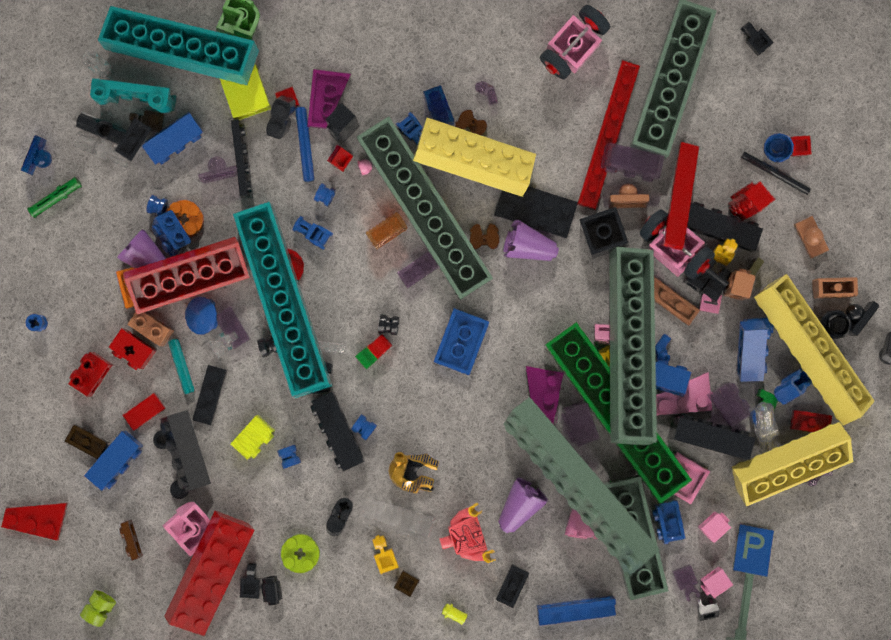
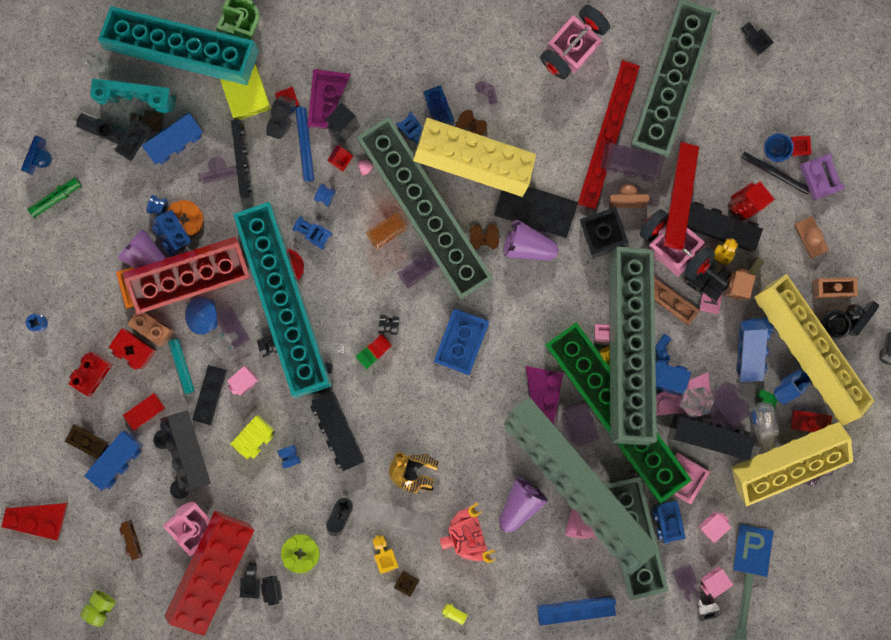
blue wheel [351,414,377,441] -> none
black plate [495,564,529,608] -> none
none -> bright pink brick [227,366,259,396]
none -> clear brick [680,387,715,417]
none -> medium lavender plate [800,153,845,201]

